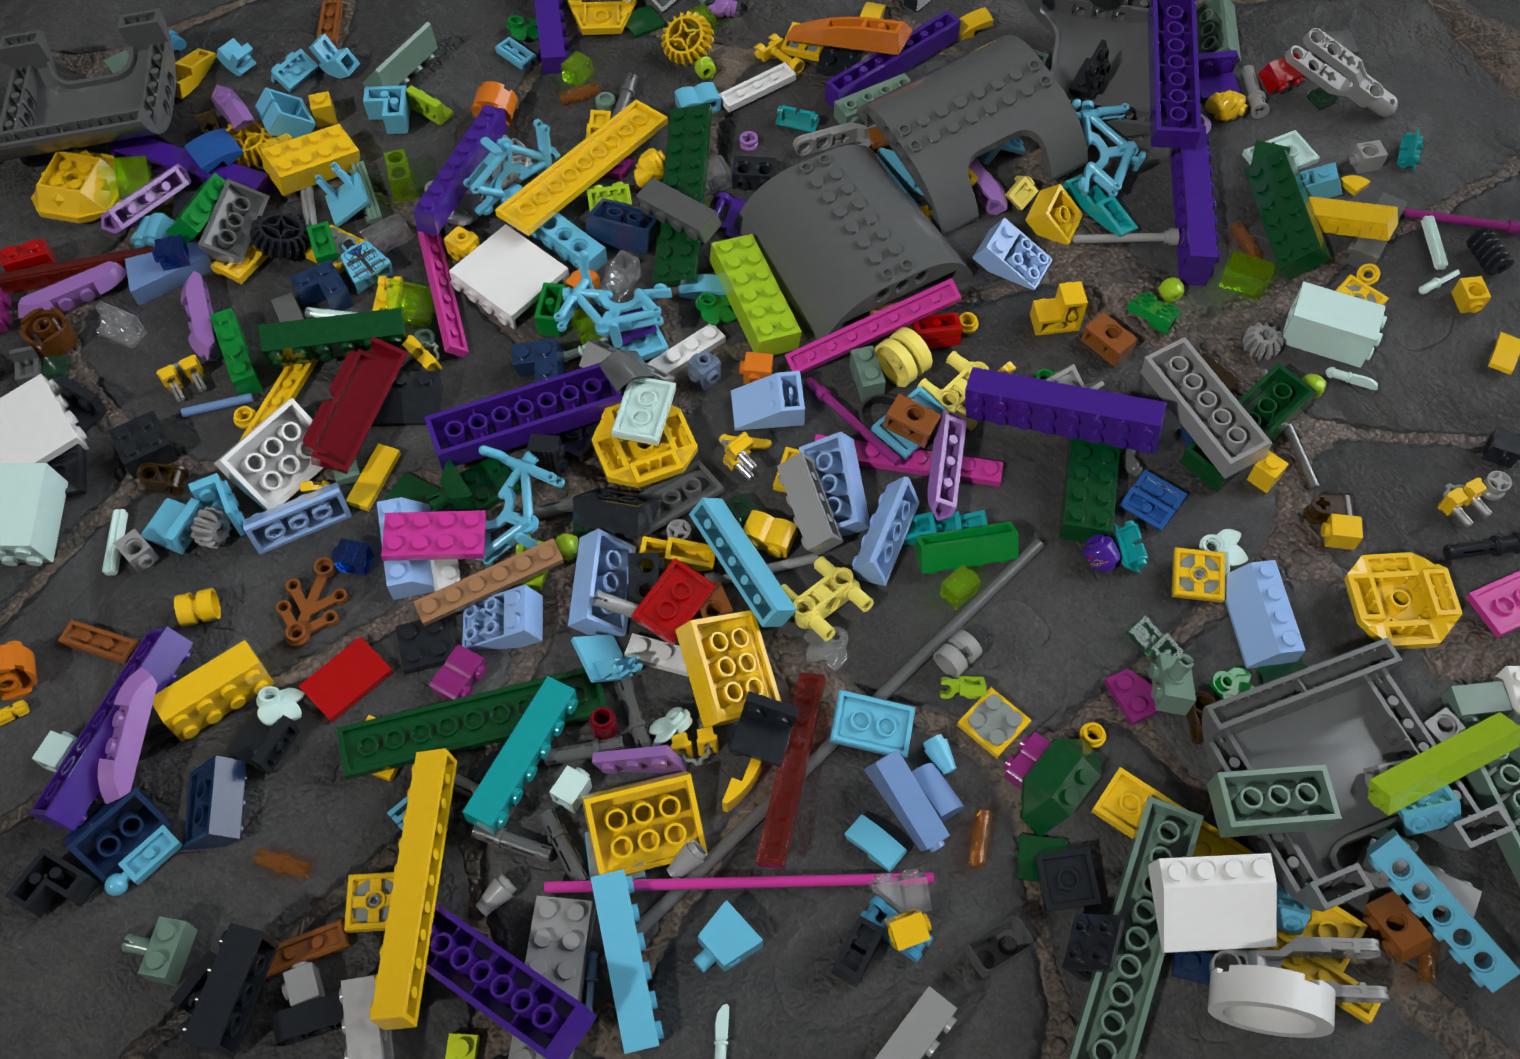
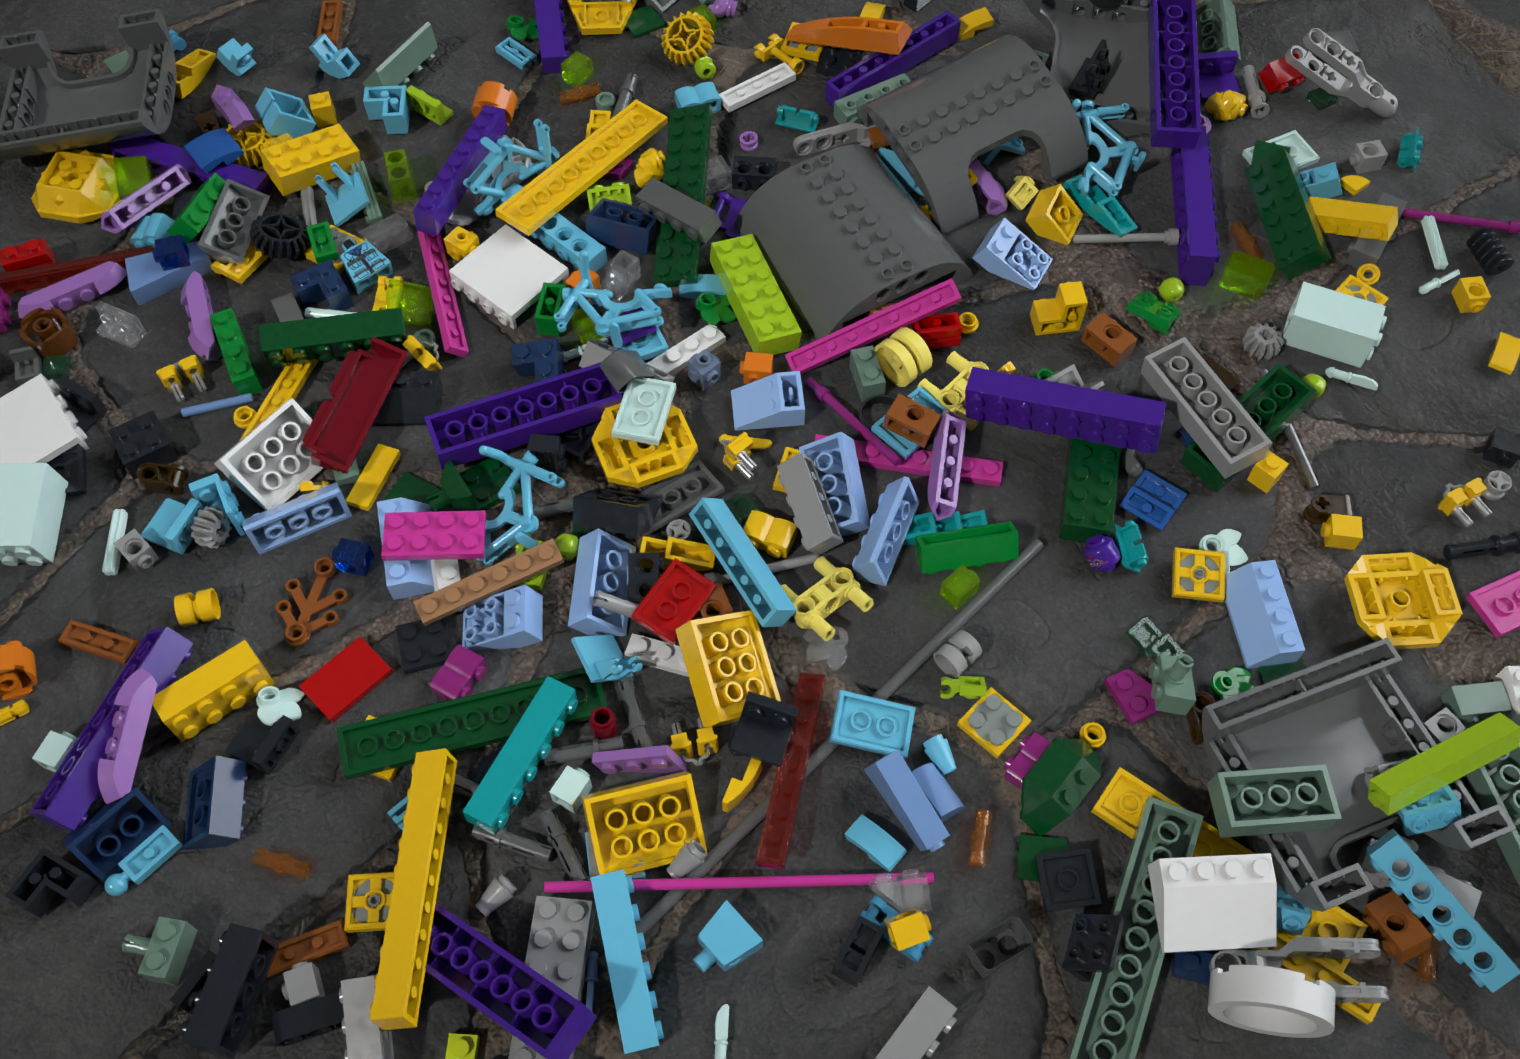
medium azure bracket [271,48,319,92] -> none
light aqua plate [648,707,692,746] -> none

